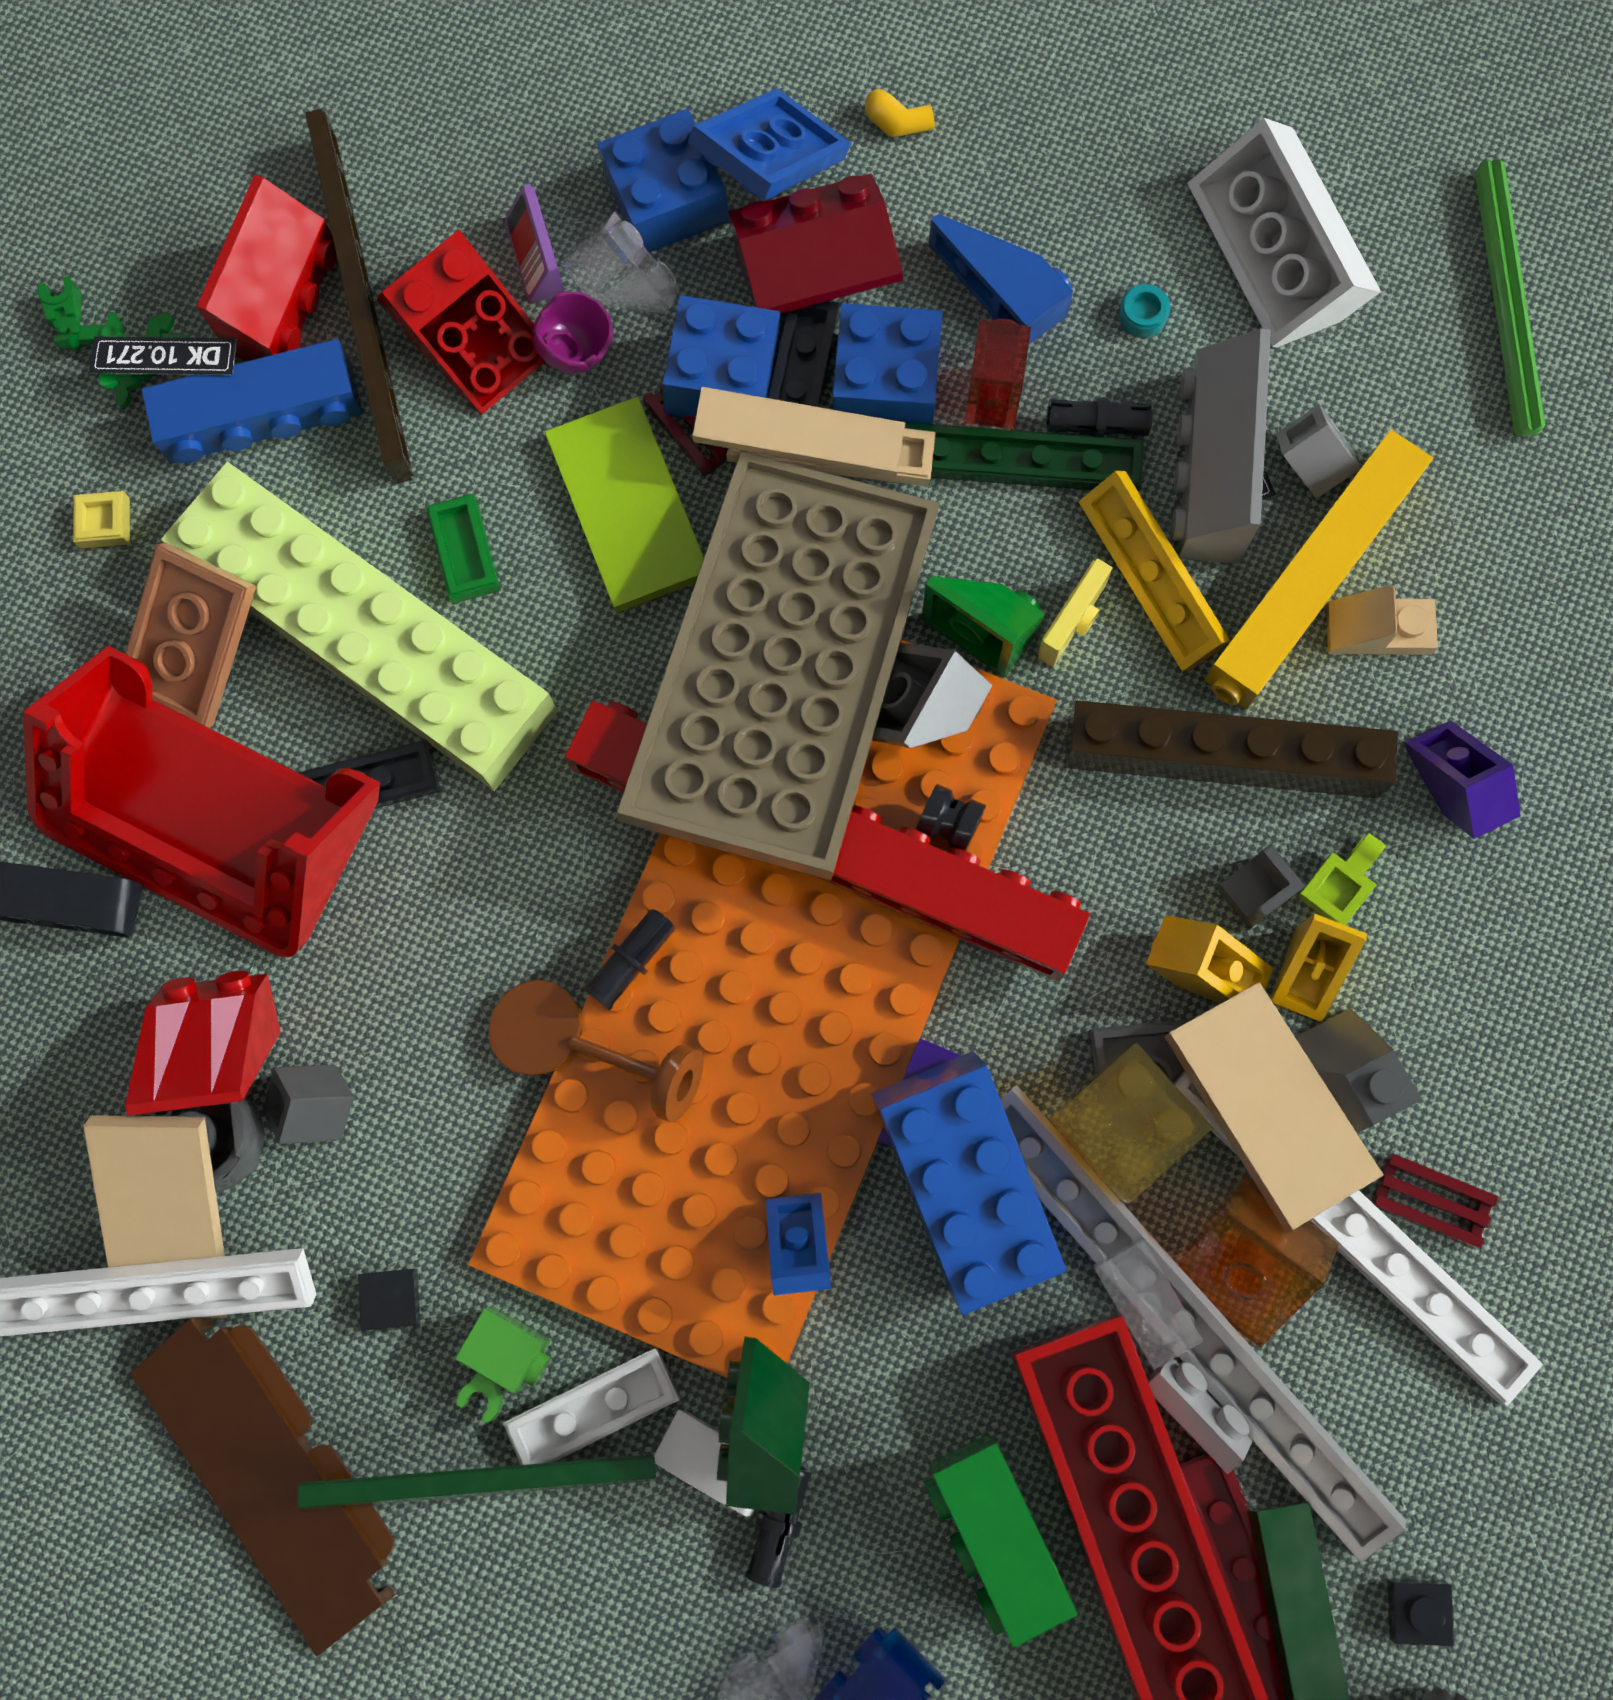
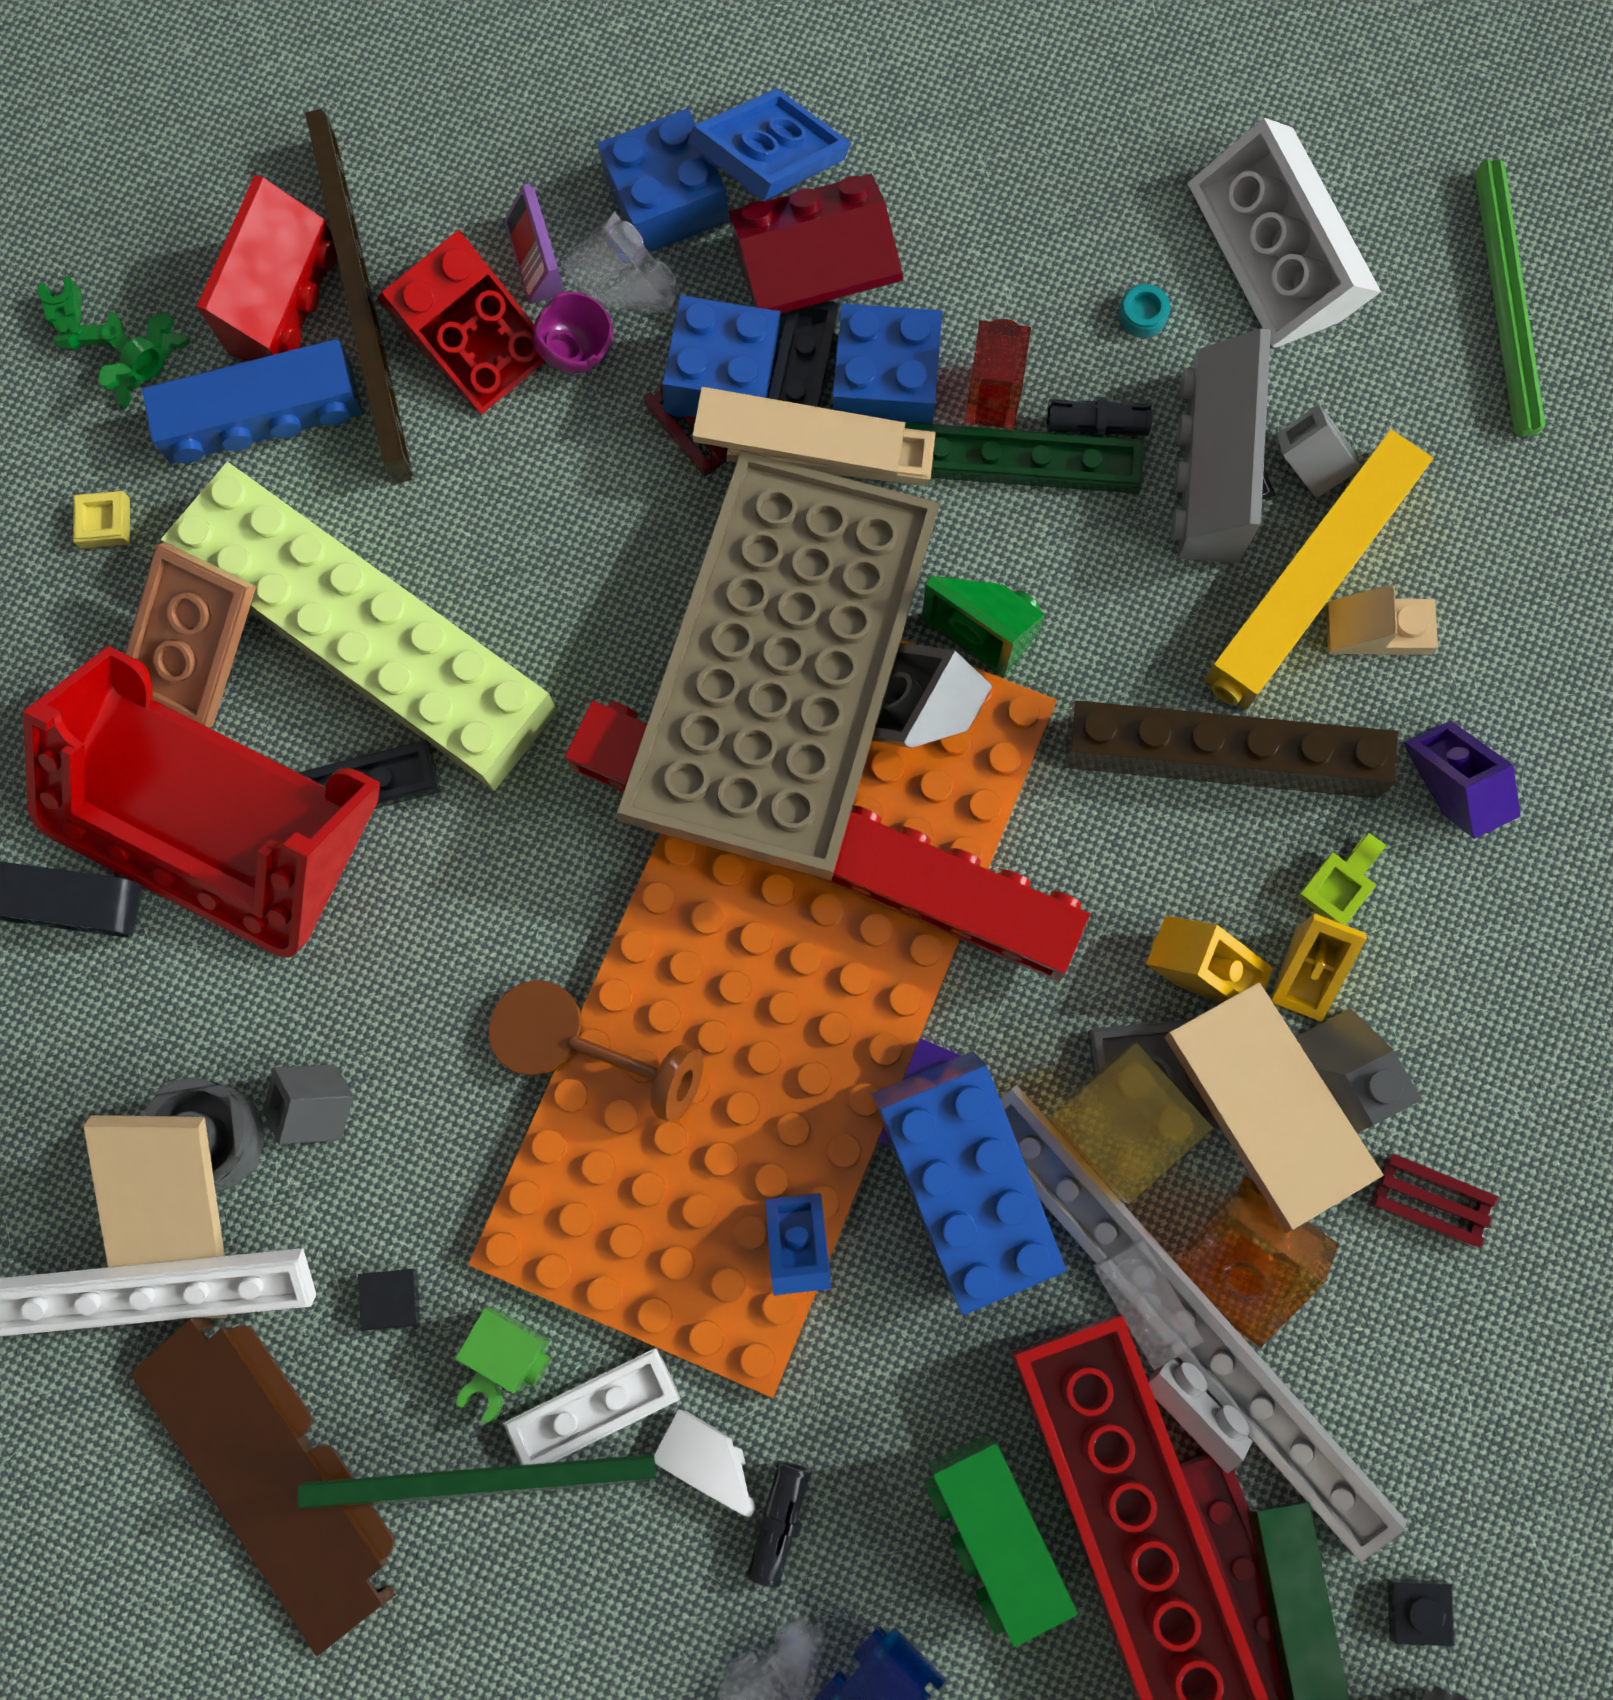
black sticker [89,336,237,375] -> none
red slope [125,970,281,1116] -> none
green tile [425,493,501,604] -> none
lime tile [544,397,704,613] -> none
black axle [583,909,675,1011] -> none
dark green slope [717,1336,810,1514] -> none
yellow arm [865,89,935,137] -> none
black wheel [916,783,986,851] -> none
blue slope [929,214,1073,349] -> none
light yellow plate [1037,558,1113,668] -> none
yellow plate [1078,471,1231,672] -> none
white tile [1168,1071,1543,1406] -> none
dark grey panel [1216,844,1305,930] -> none

